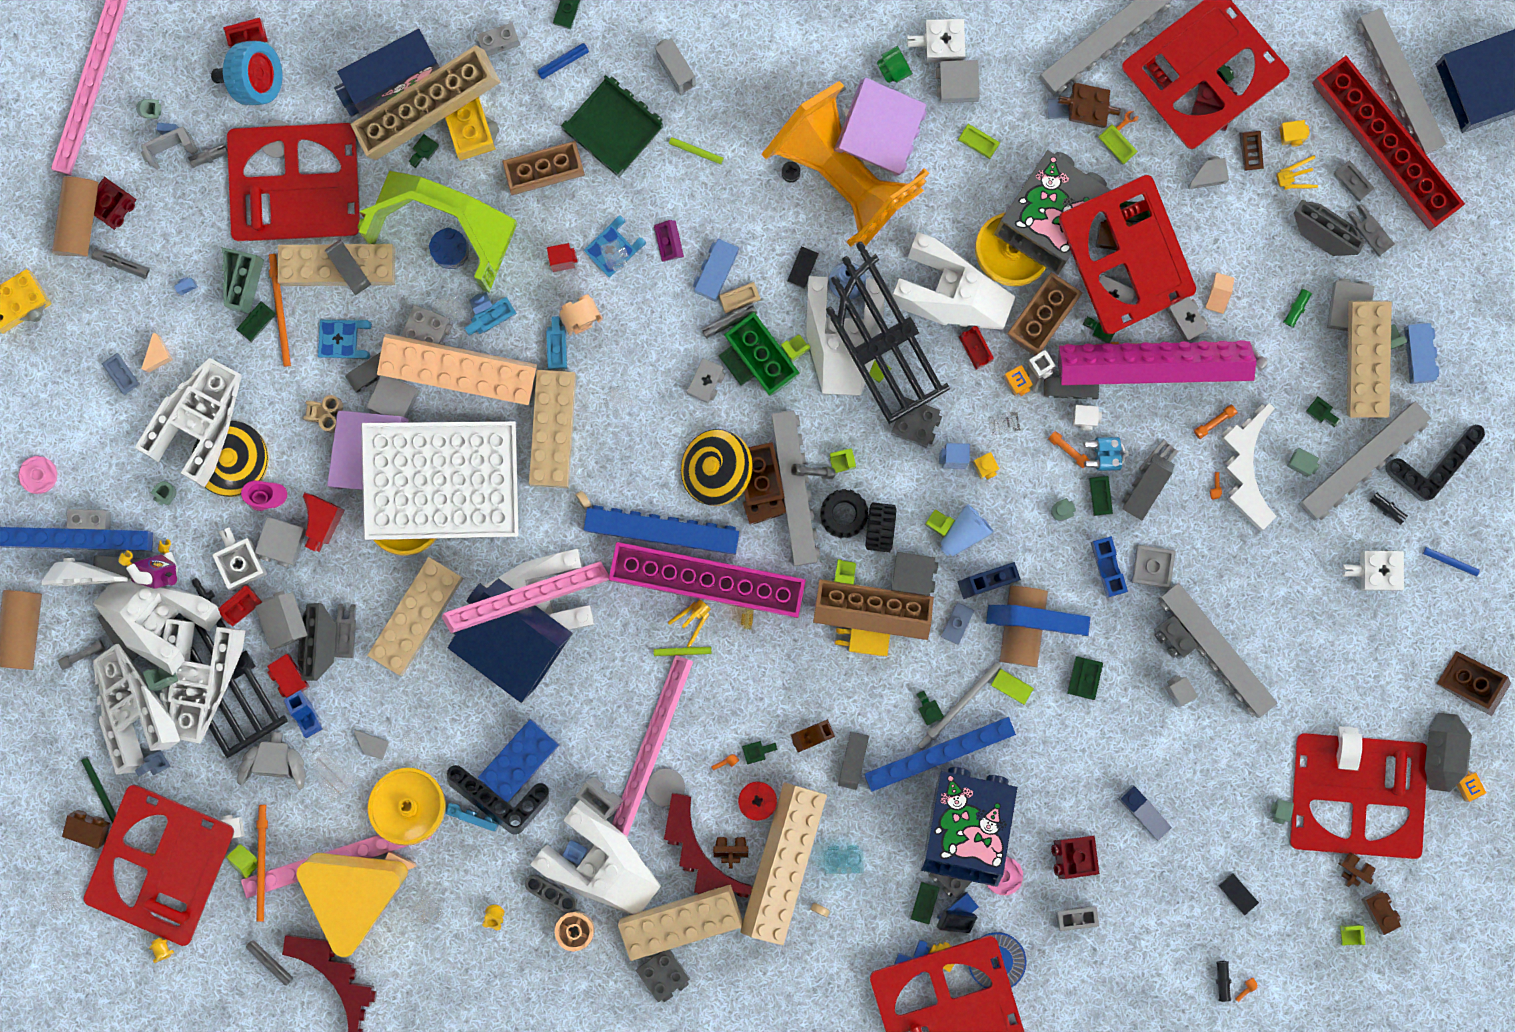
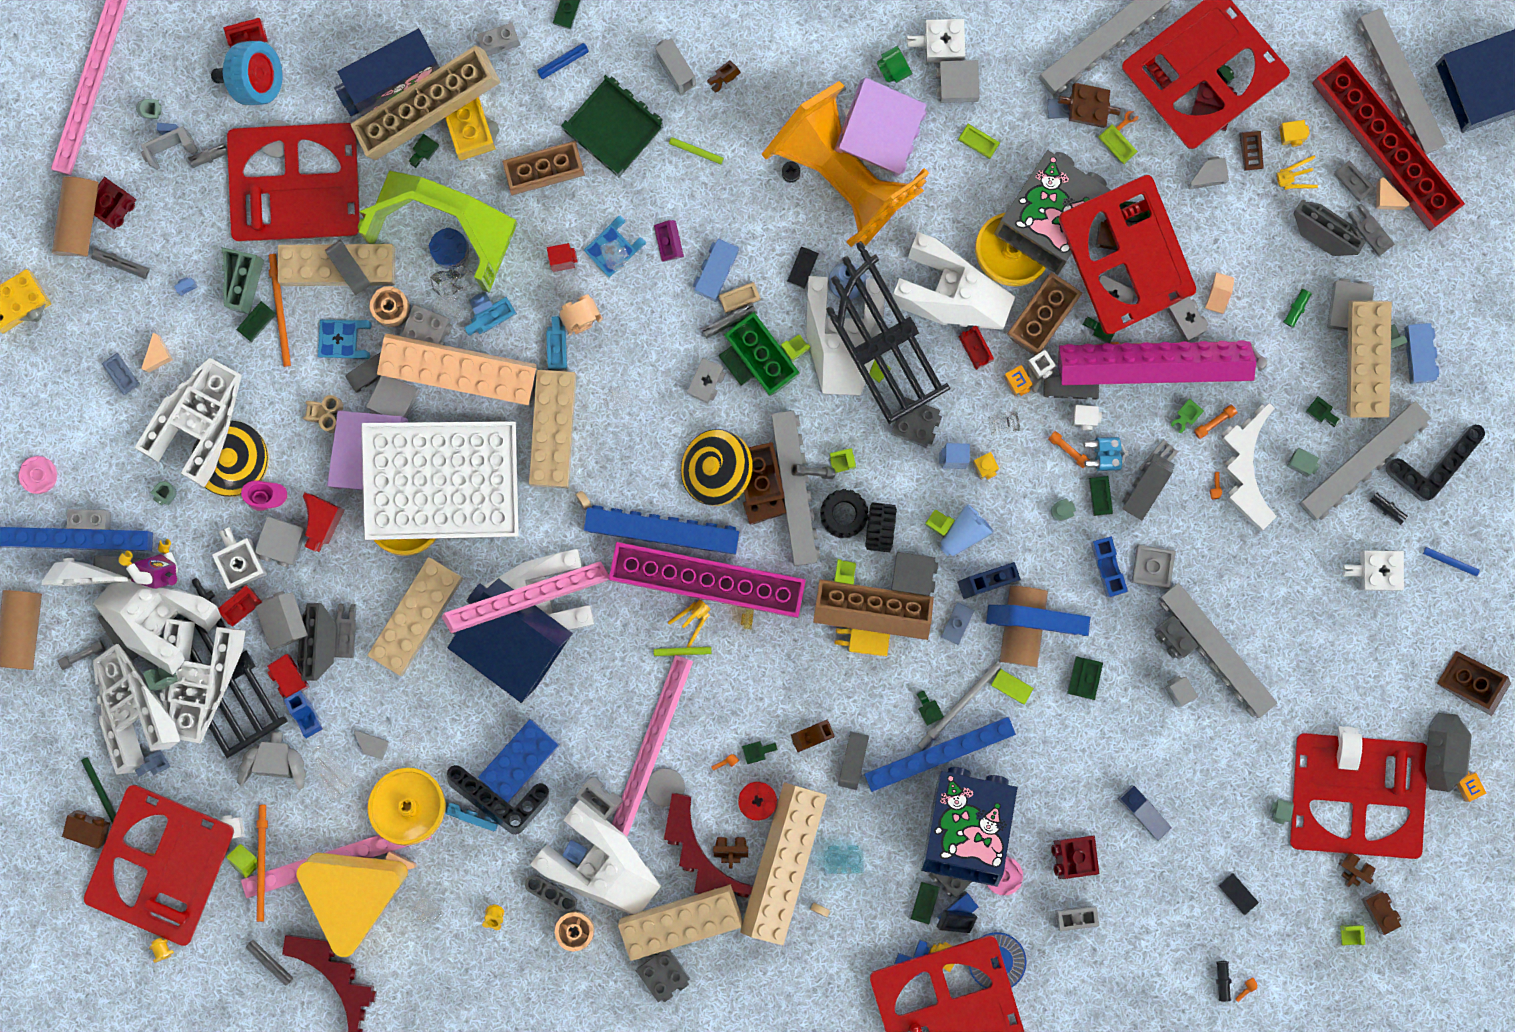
none -> light nougat brick [369,286,410,327]
none -> clear brick [430,265,476,297]
none -> reddish brown plate [707,60,741,93]
none -> bright green plate [1171,398,1204,433]
none -> light nougat slope [1376,177,1410,210]

